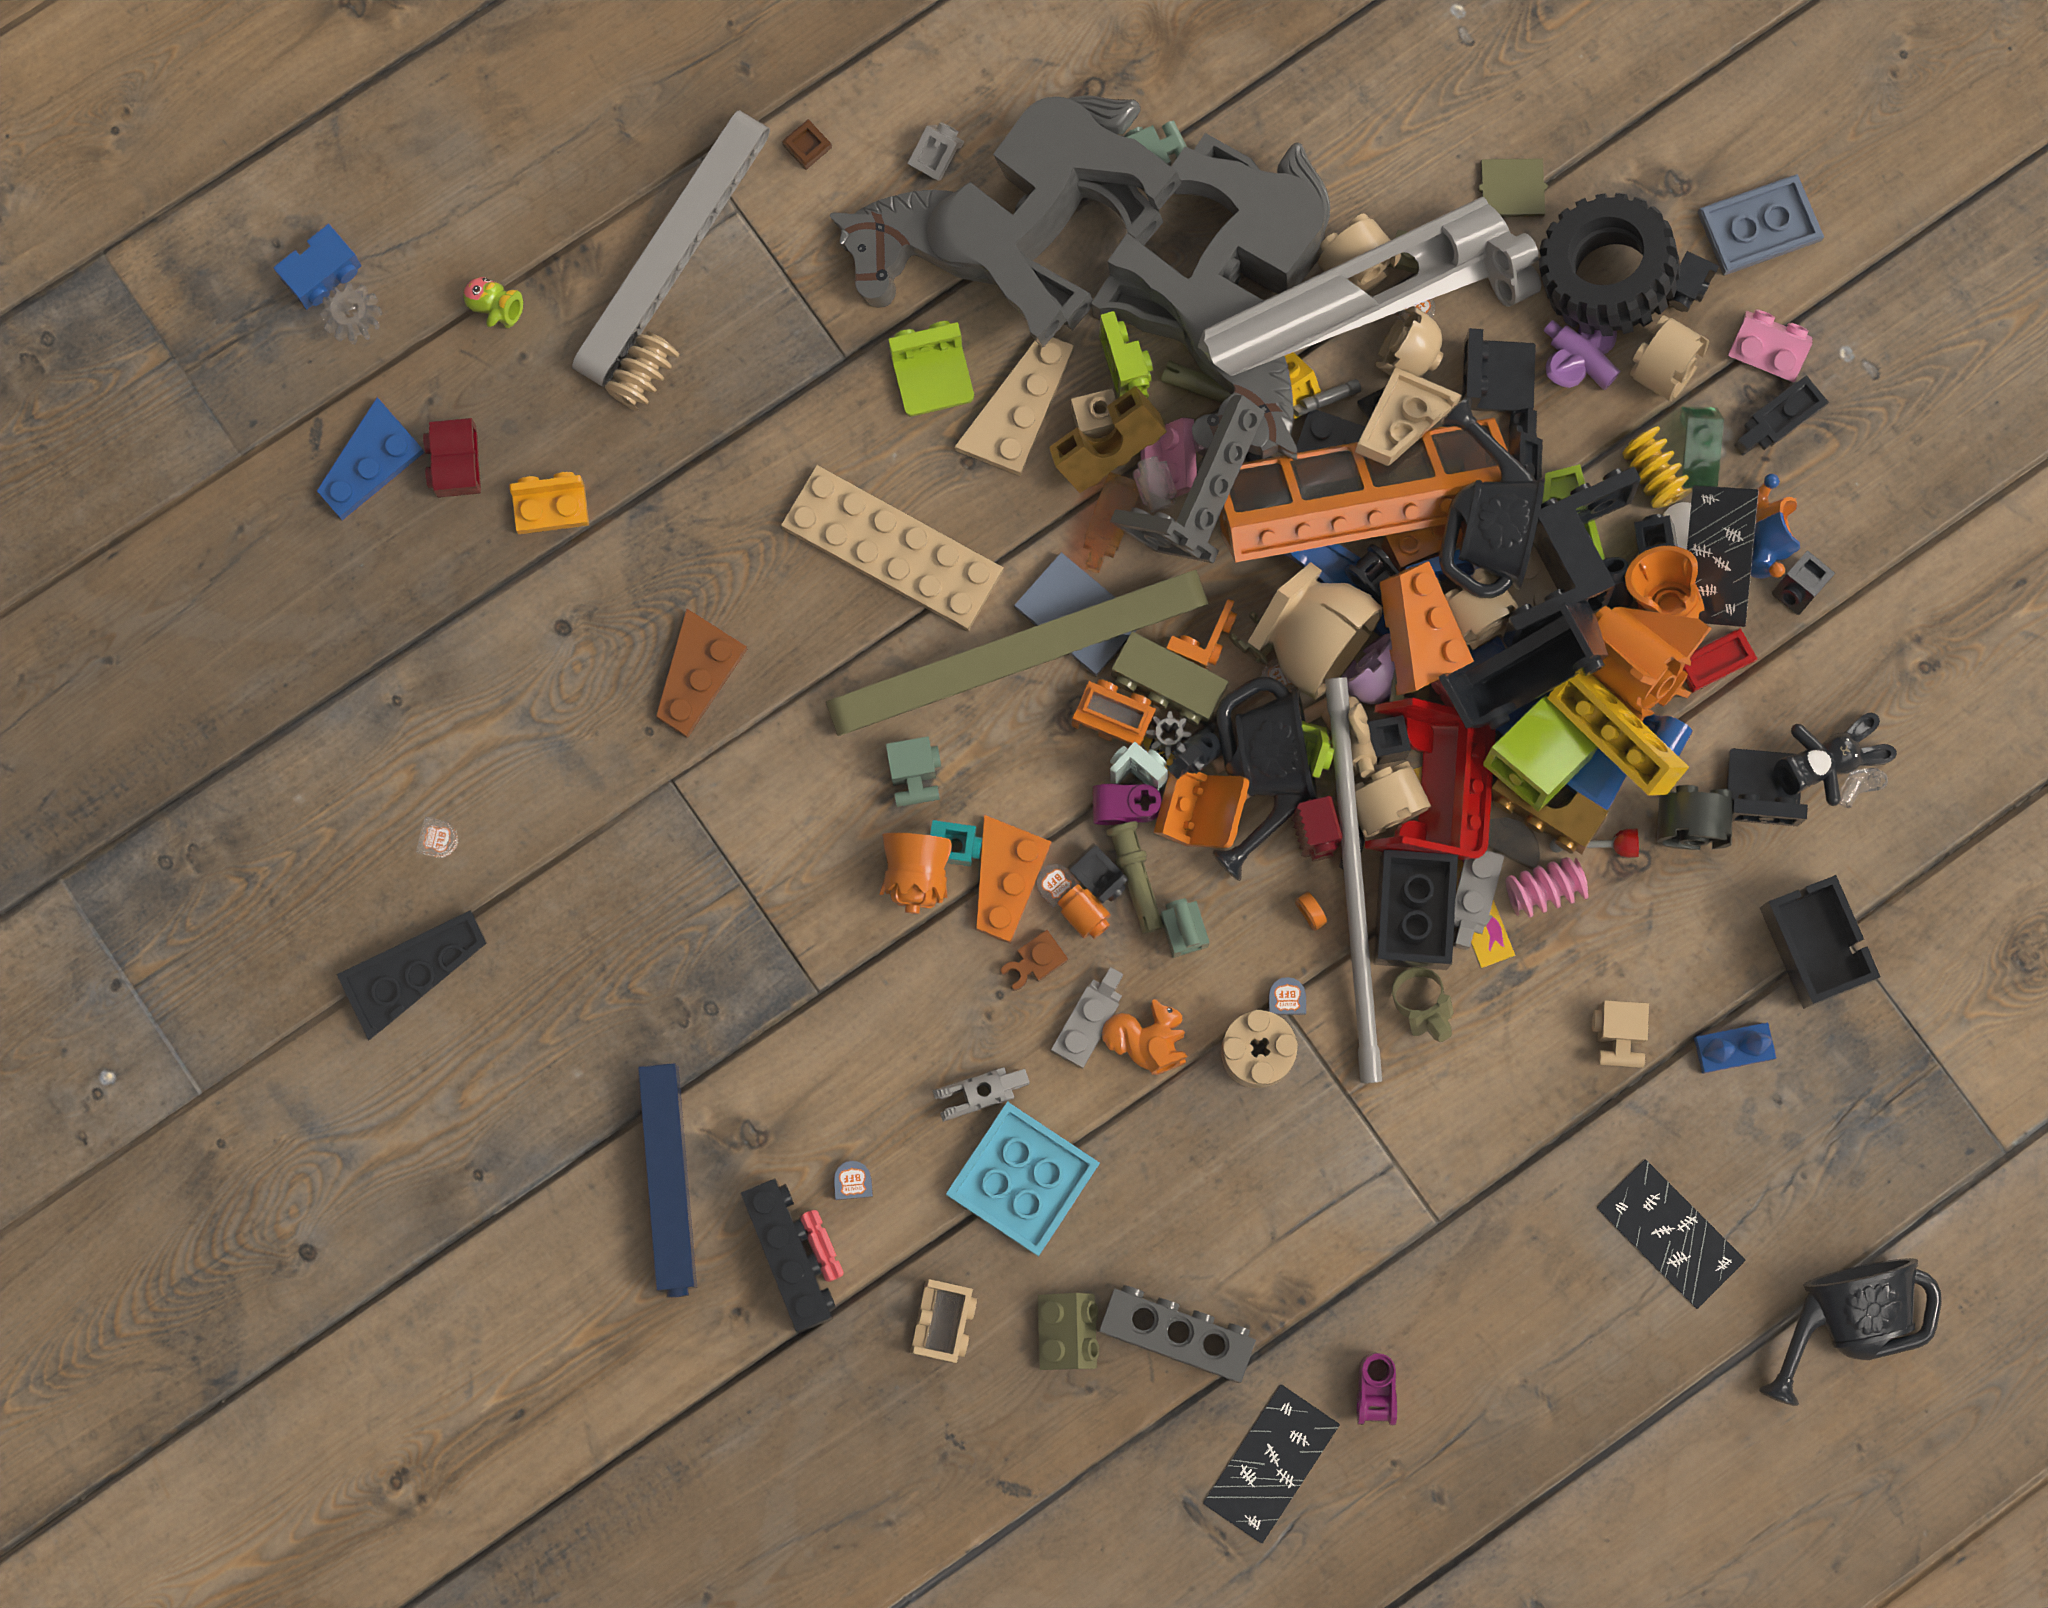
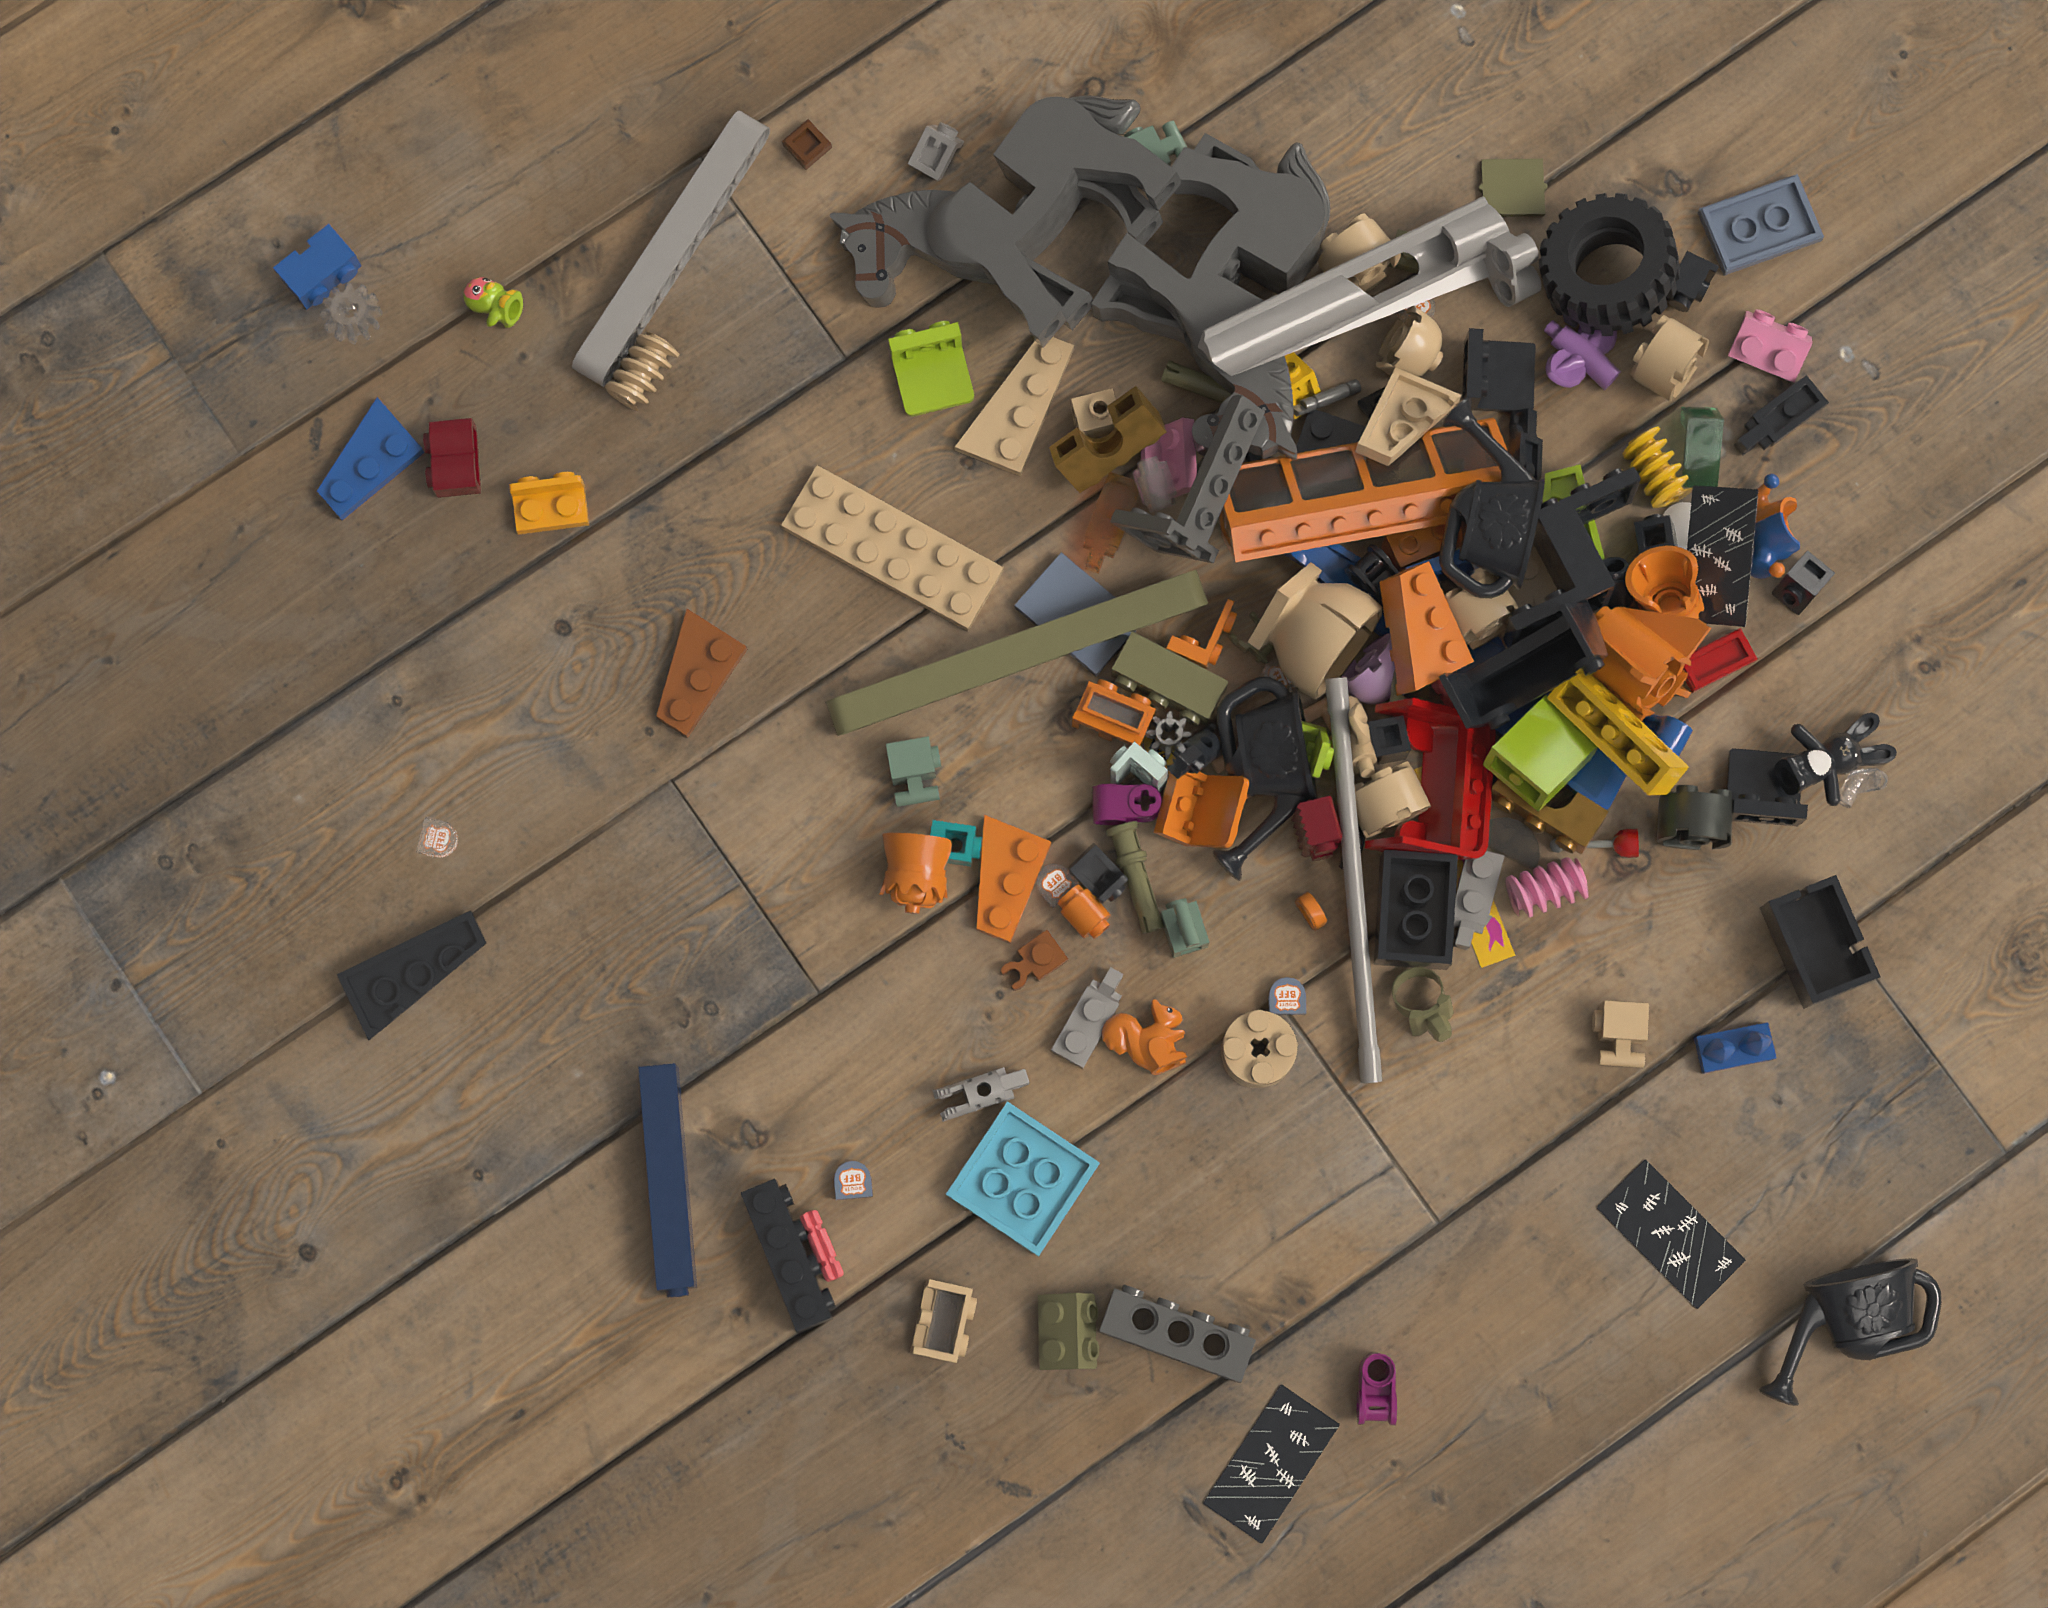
lime plate [1099,311,1153,398] -> none

